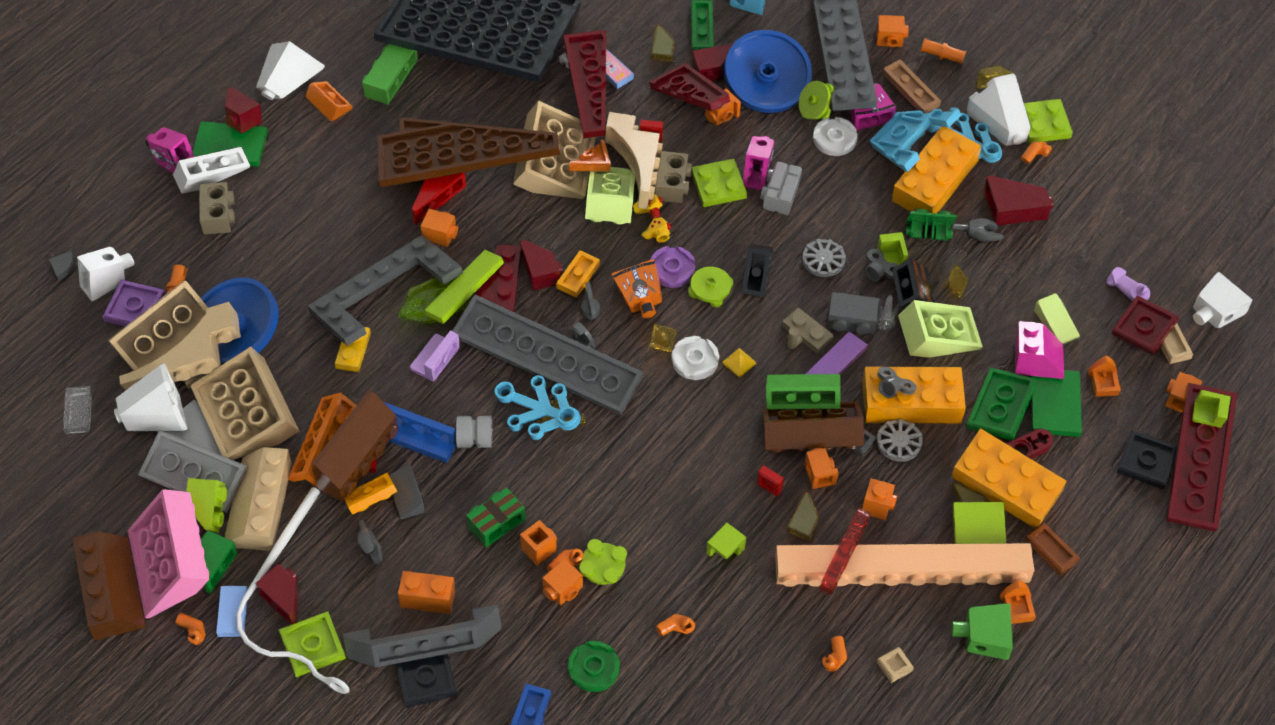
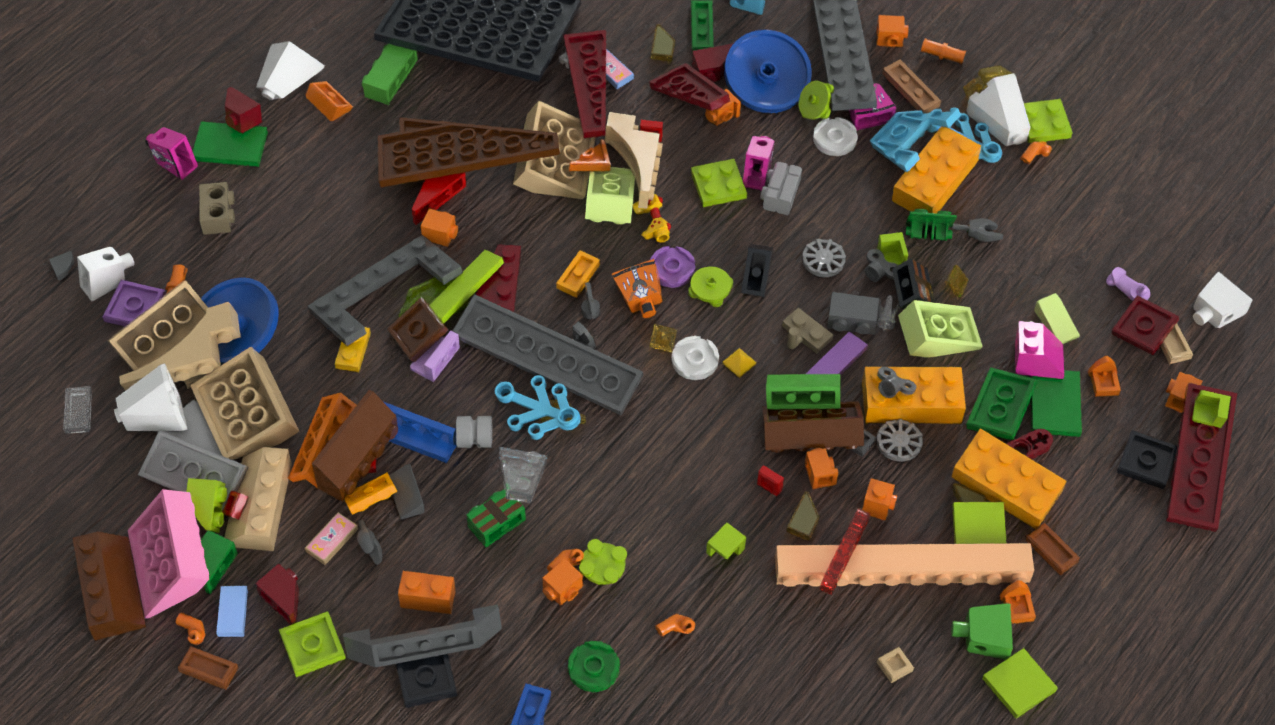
white slope [173,147,250,194] -> none
white piece [236,487,350,694] -> none
dark red slope [520,240,563,291] -> none
orange brick [520,520,557,566] -> none
dark tan brick [656,151,692,203] -> none
orange arm [822,636,847,672] -> none
dark red slope [984,176,1053,226] -> none
none -> dark orange tile [178,646,238,690]
none -> red tile [222,491,248,520]
none -> tile [305,512,358,565]
none -> reddish brown tile [387,297,448,362]
none -> clear wing [499,447,547,503]
none -> clear yellow slope [963,76,985,101]
none -> lime tile [982,648,1058,719]

